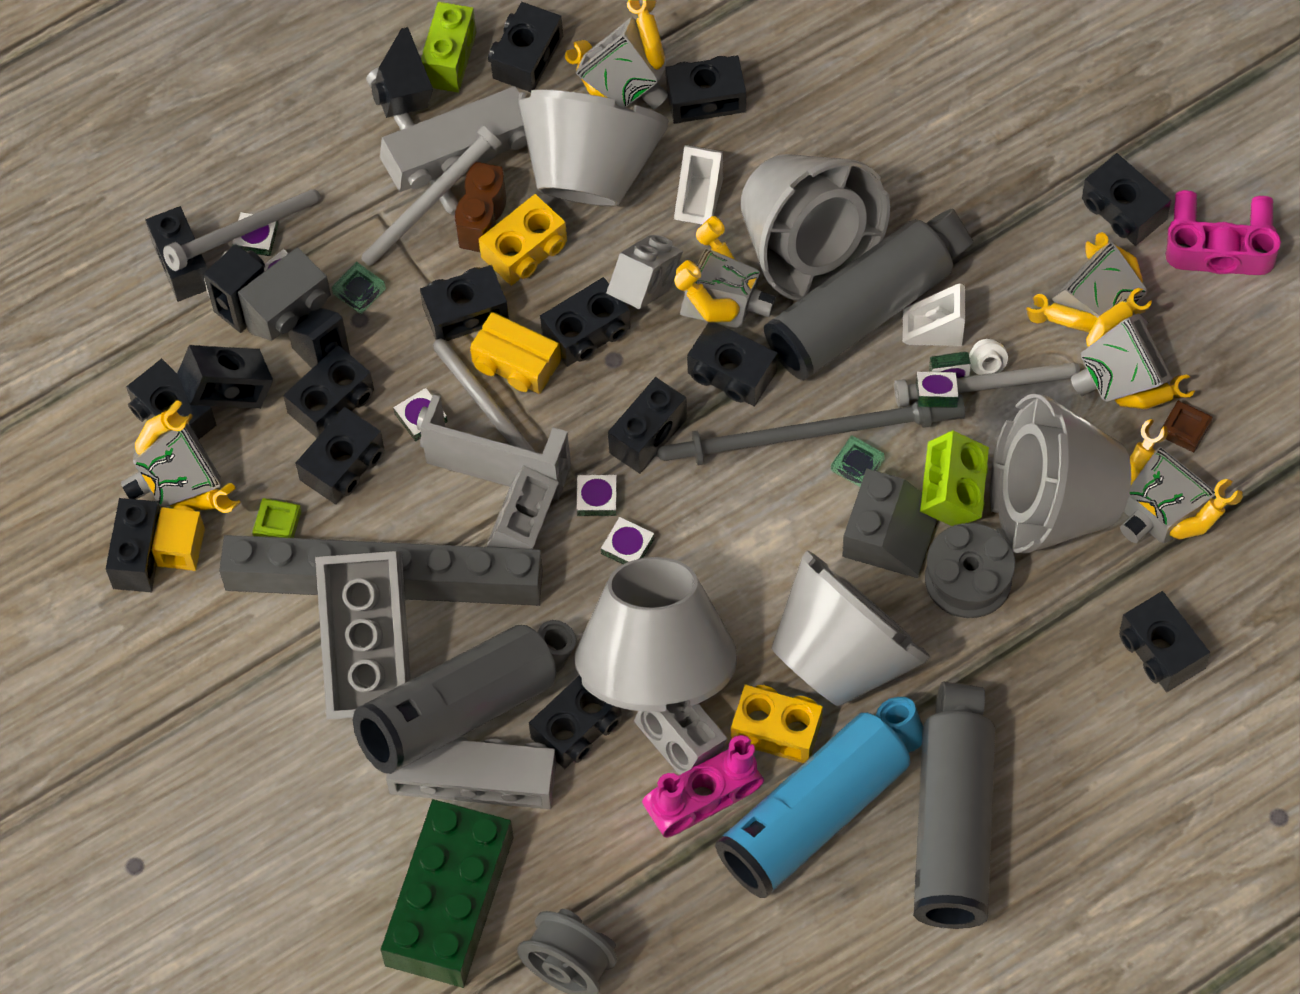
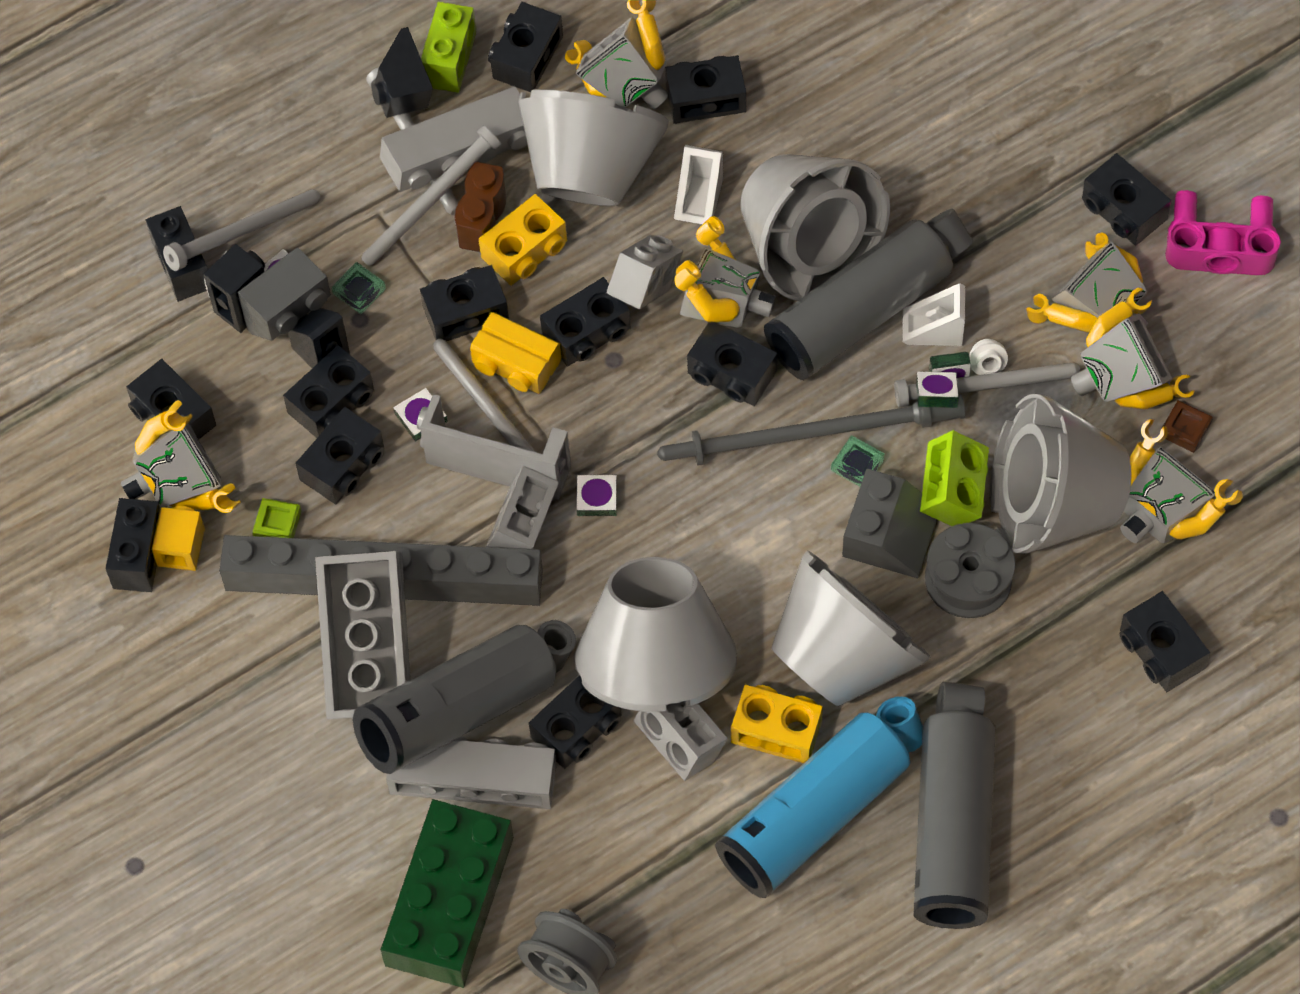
black brick [177,345,273,409] -> none
tile [232,212,279,256] -> none
tile [601,517,655,564] -> none
black brick [608,377,687,474] -> none
dark pink piece [642,735,764,838] -> none

